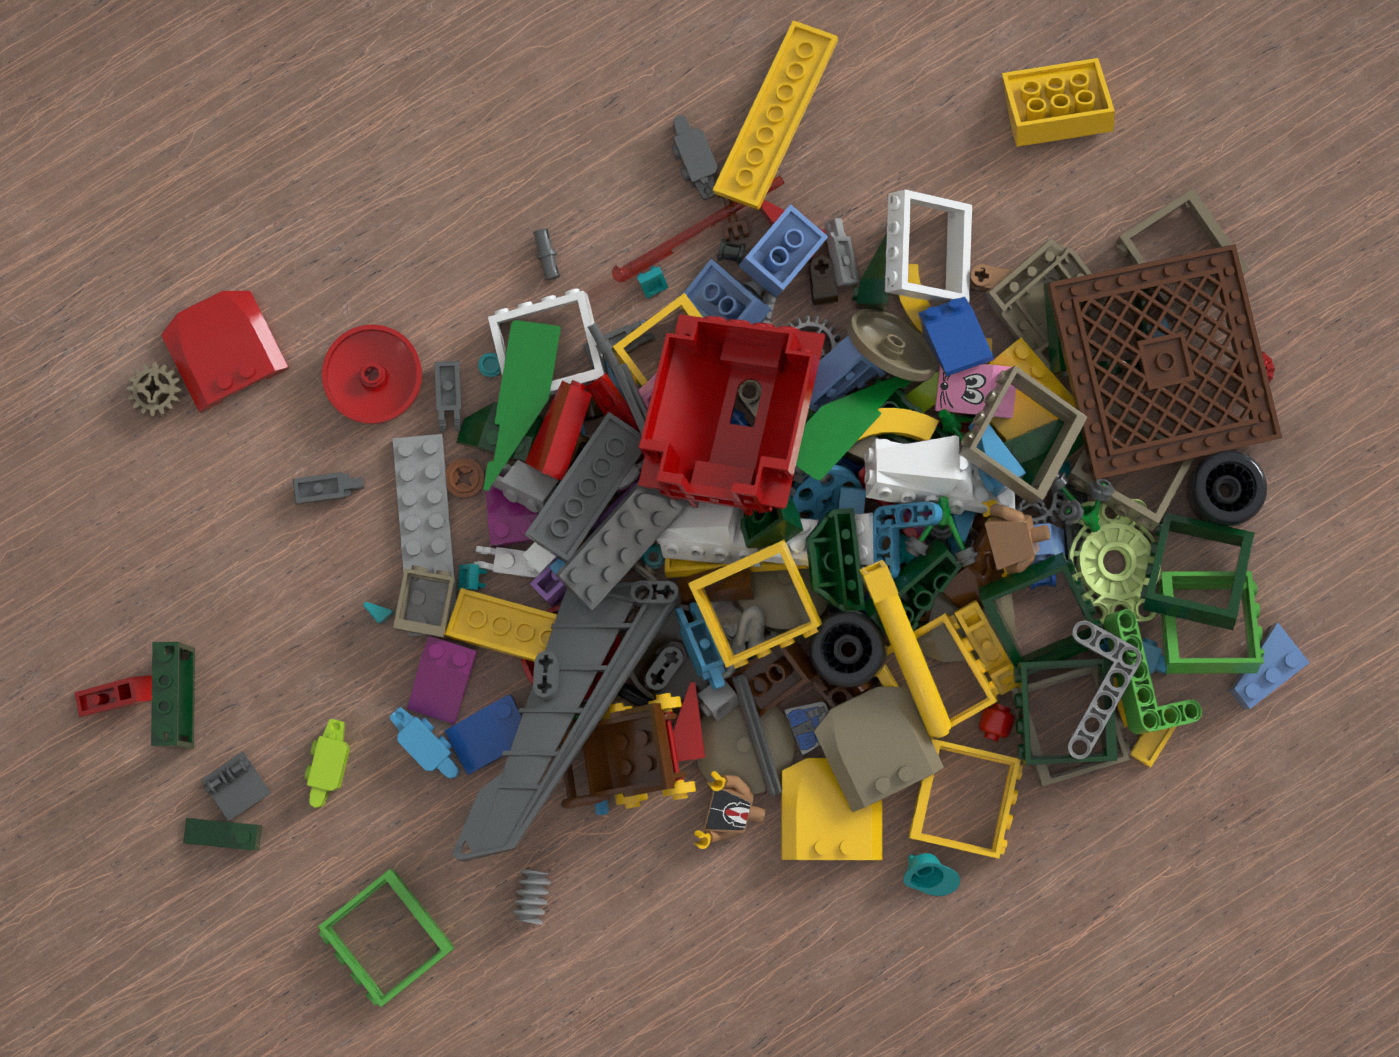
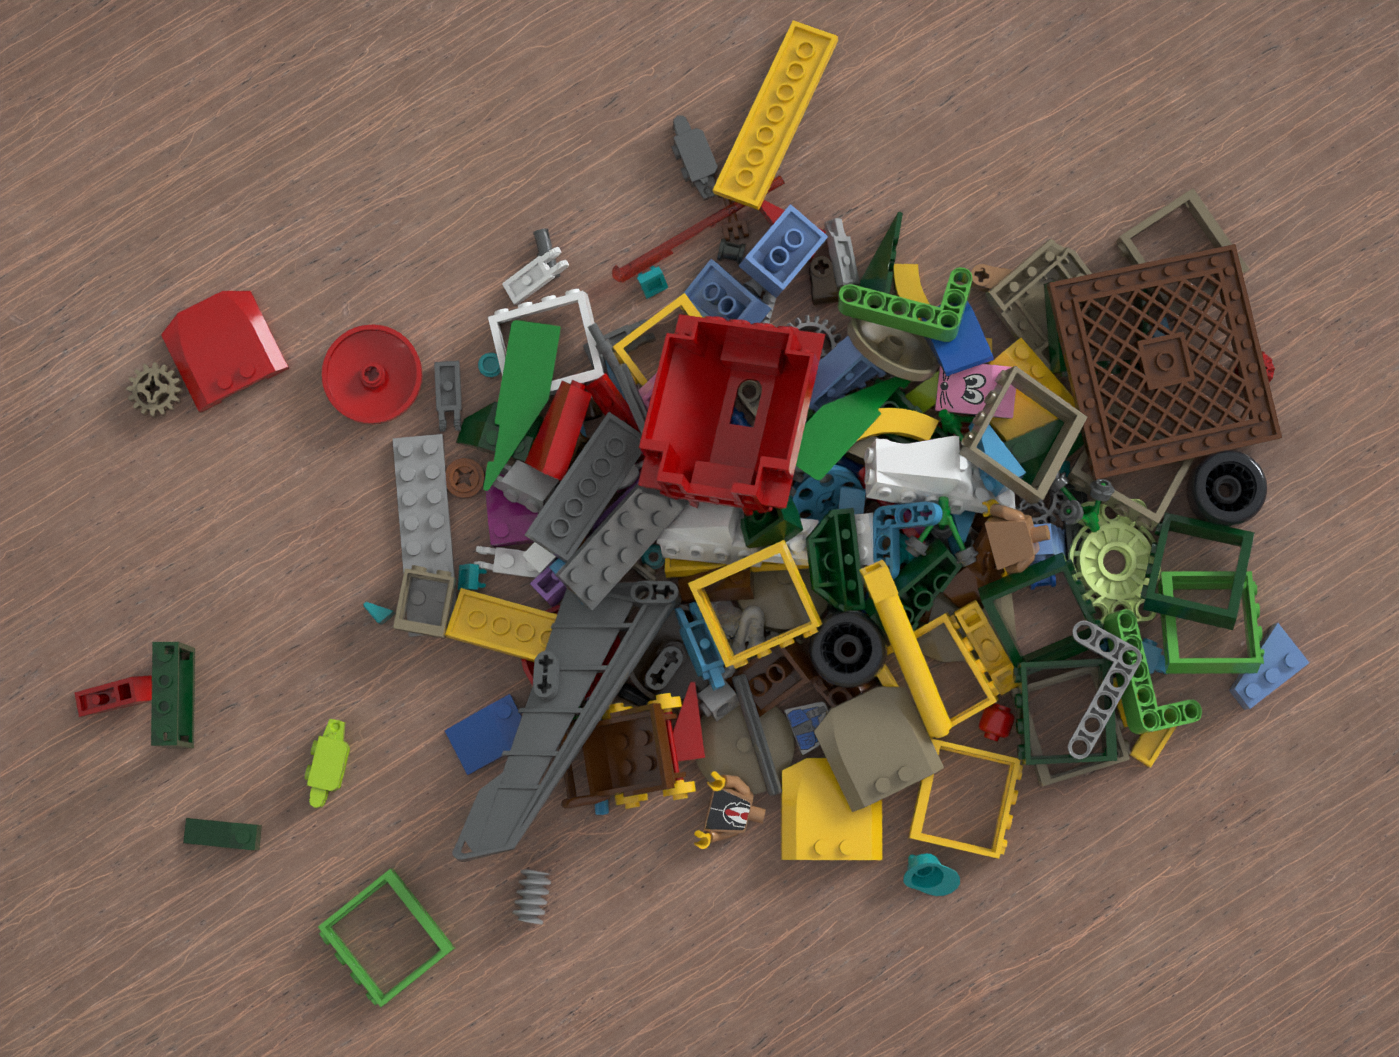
dark grey hinge [201,751,271,822] -> none
dark grey hinge [292,472,364,505] -> none
dark azure hinge [389,707,460,779] -> none
magenta slope [407,635,479,724] -> none
white window [885,190,972,304] -> none
yellow slope [1002,58,1115,147] -> none
none -> white hinge [502,247,569,305]
none -> bright green beam [838,267,972,342]

